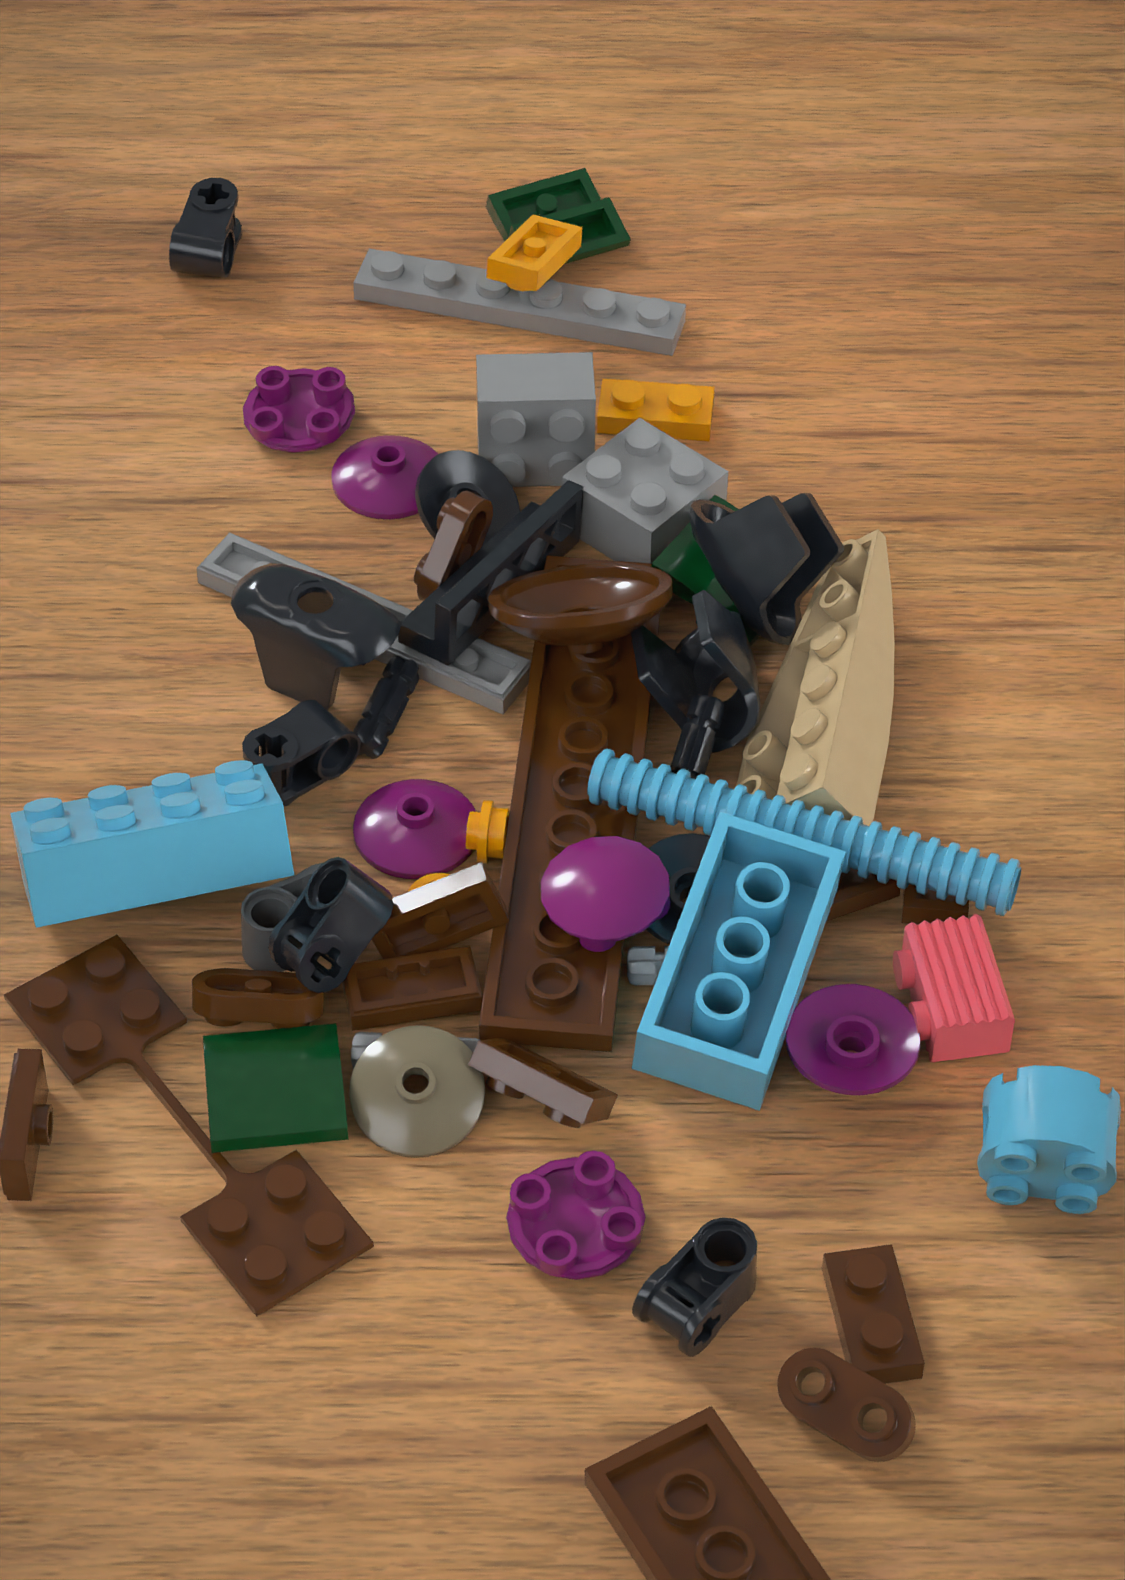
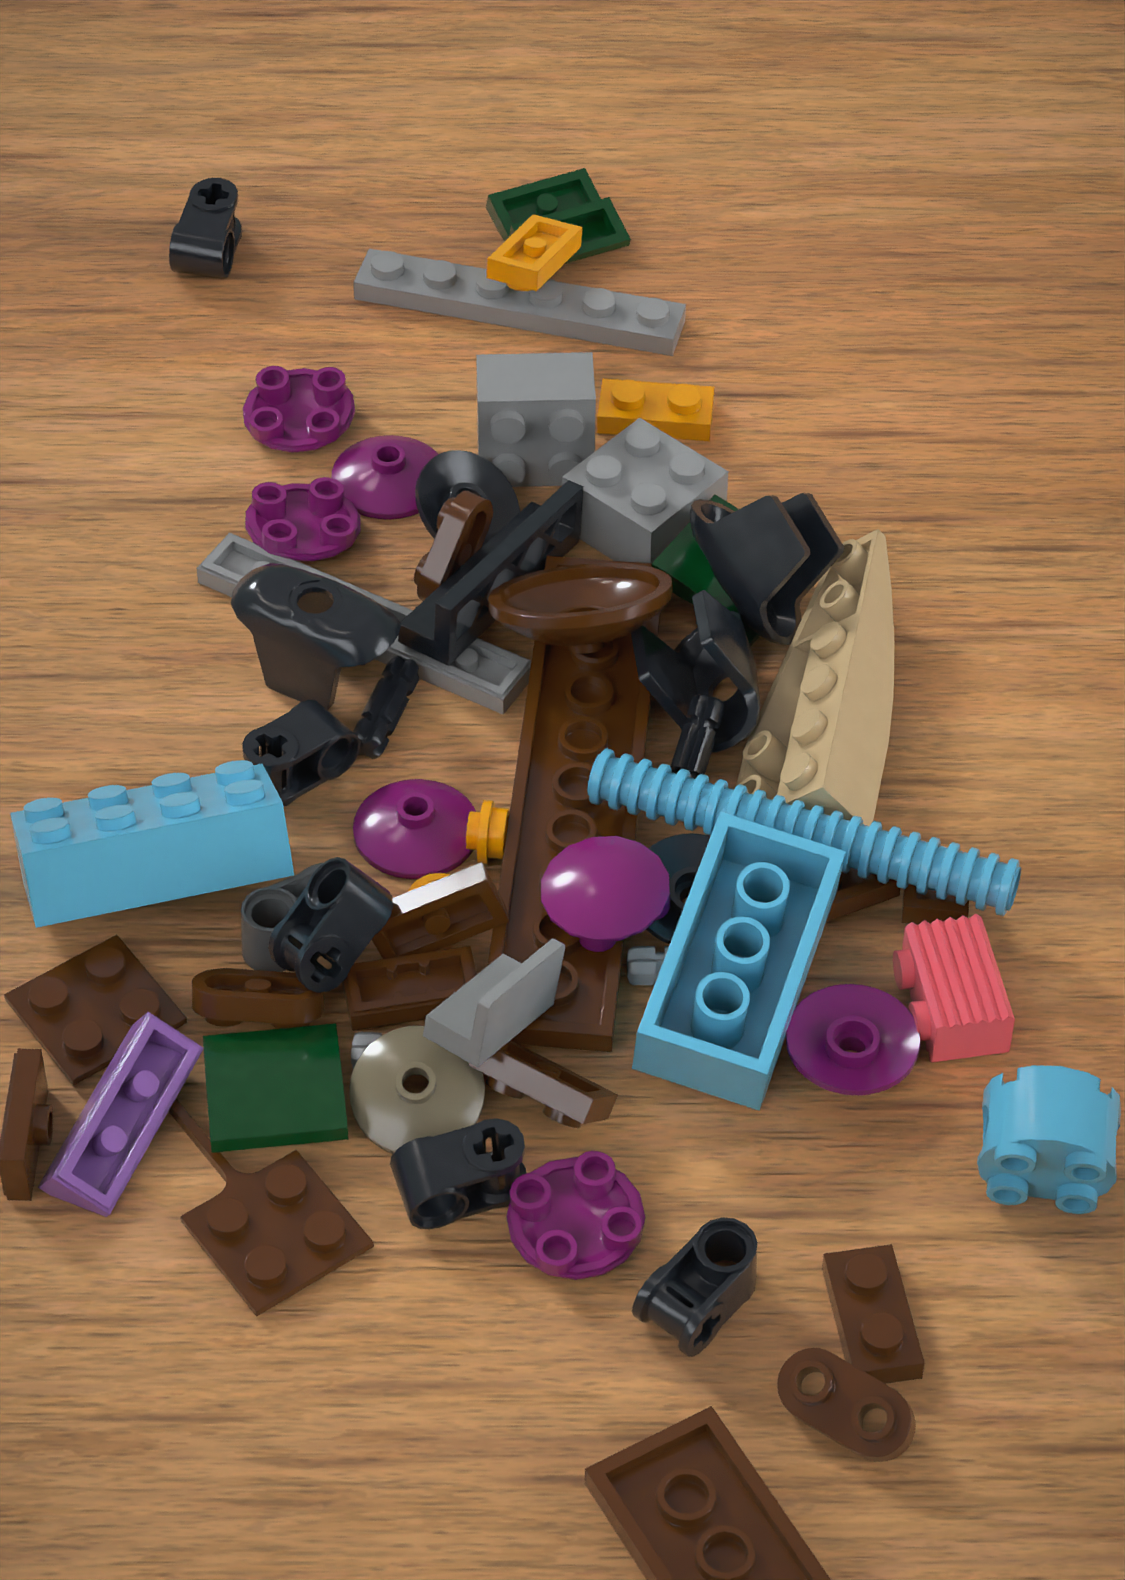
none -> medium lavender slope [38,1012,204,1217]
none -> magenta dish [245,477,361,561]
none -> black piece [390,1118,527,1230]
none -> light grey panel [423,938,565,1067]

